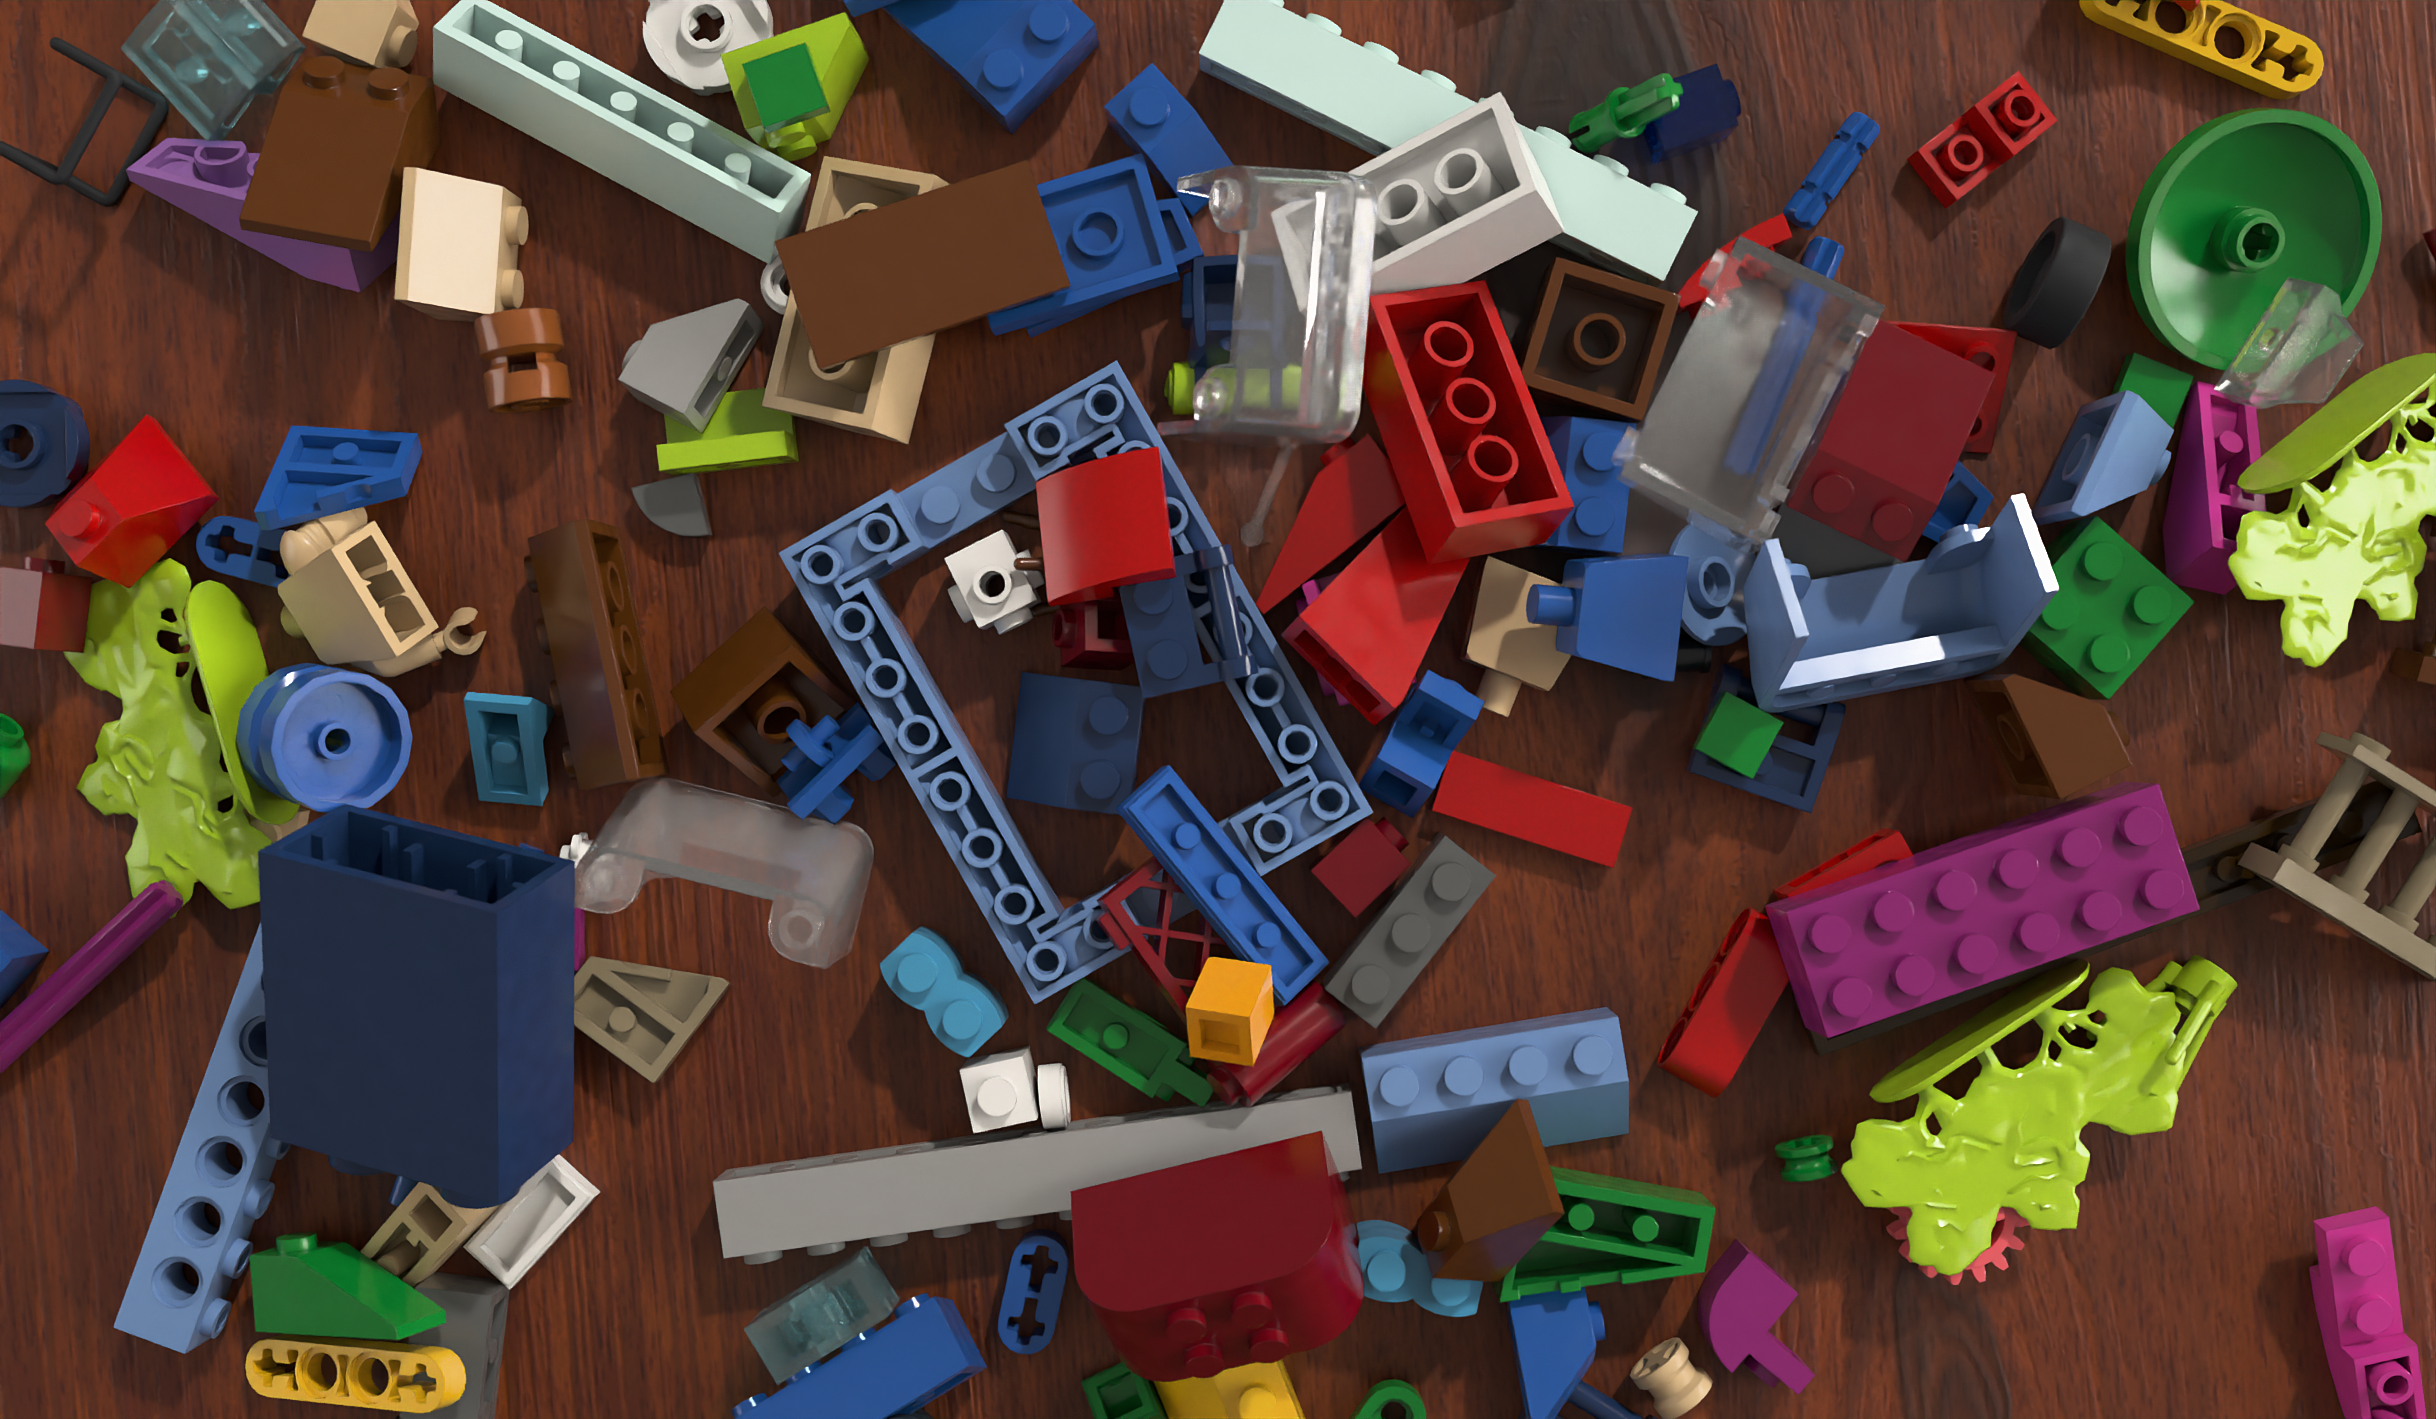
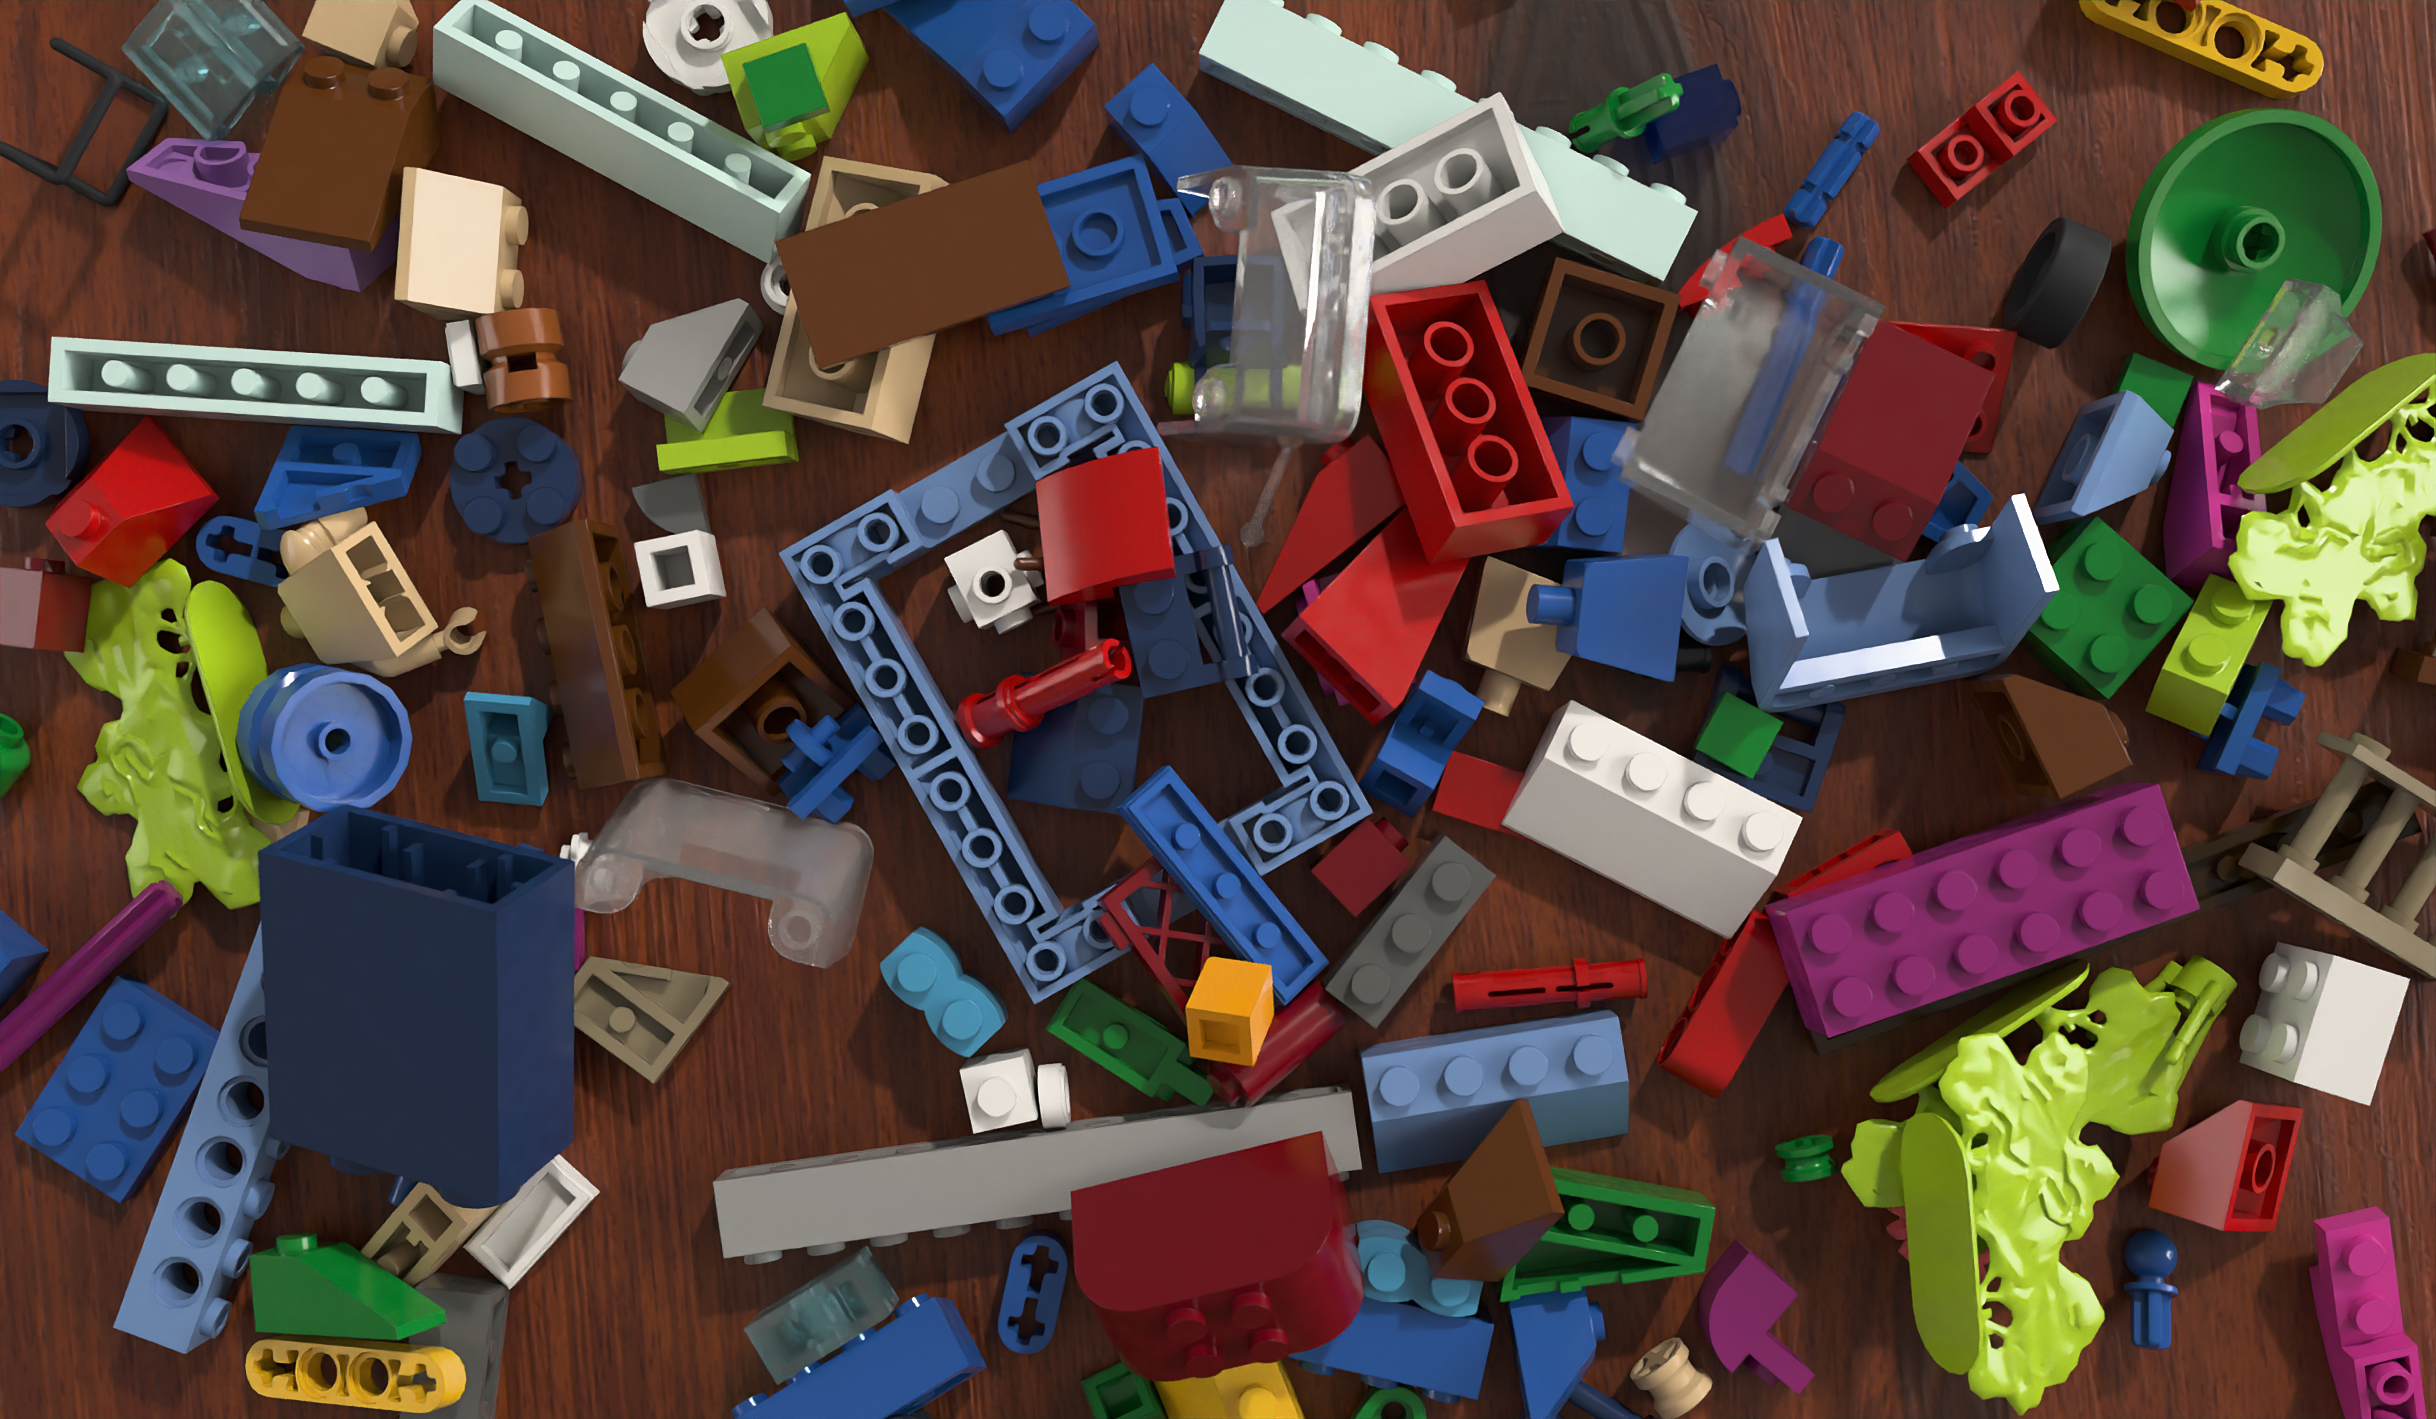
none -> blue plate [14,973,220,1204]
none -> light aqua brick [48,337,464,435]
none -> white tile [445,320,491,395]
none -> dark blue plate [450,417,583,545]
none -> white brick [634,530,727,610]
none -> red pin [957,638,1132,750]
none -> blue brick [1288,1295,1495,1403]
none -> red pin [1451,957,1648,1013]
none -> white slope [1501,700,1803,939]
none -> lime plant [1901,1032,2120,1416]
none -> blue axle [2123,1229,2178,1350]
none -> lime brick [2145,573,2274,737]
none -> red slope [2147,1100,2303,1232]
none -> blue hips [2189,661,2305,780]
none -> white brick [2239,942,2410,1106]

